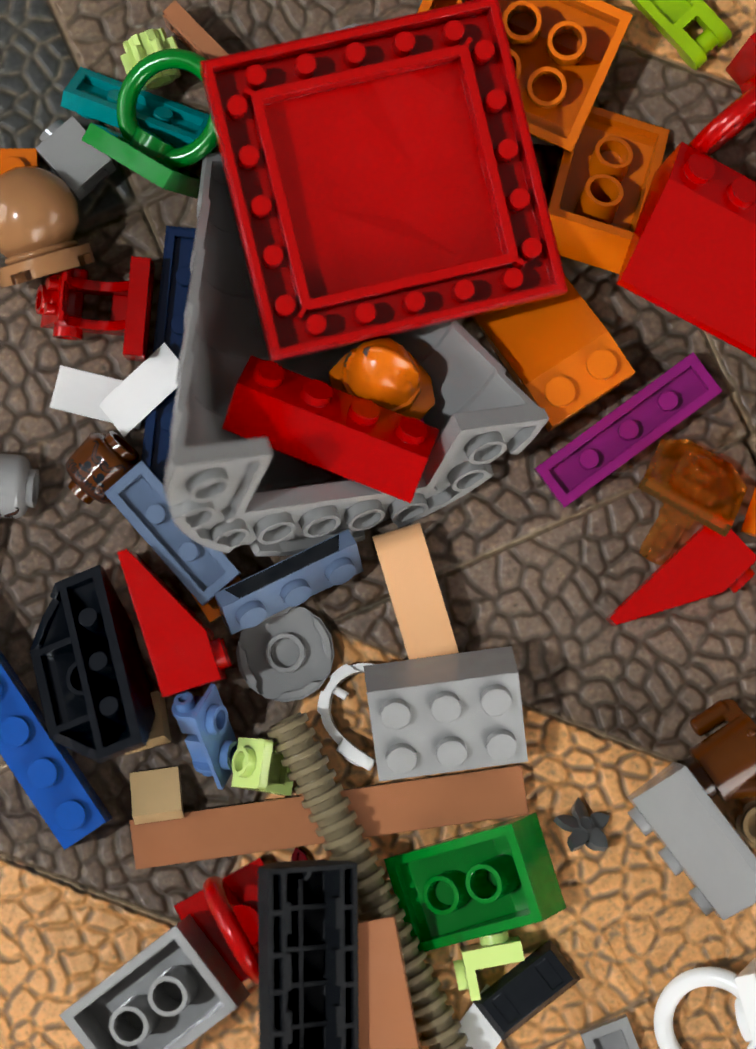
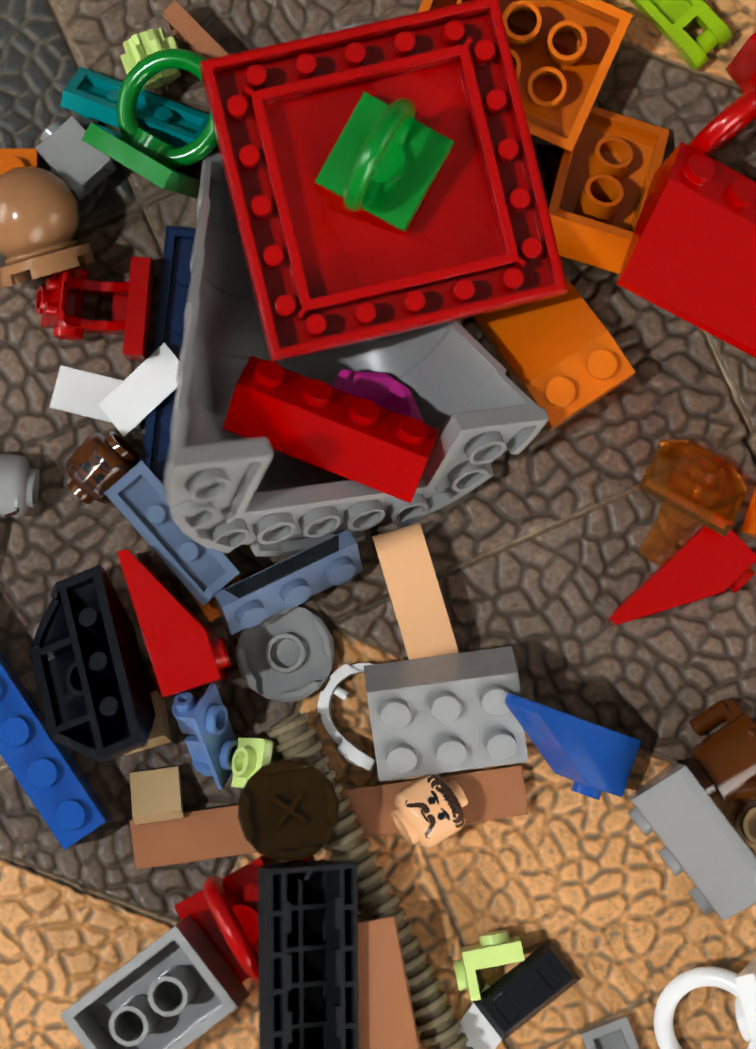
orange piece [328,338,435,420] -> none
green slope [384,812,566,951] -> none
magenta plate [534,352,722,509] -> none
dark grey plant [553,797,610,852] -> none
none -> dark brown tile [238,760,339,862]
none -> green tile [315,92,454,233]
none -> light nougat head [391,774,468,848]
none -> blue slope [505,693,641,800]

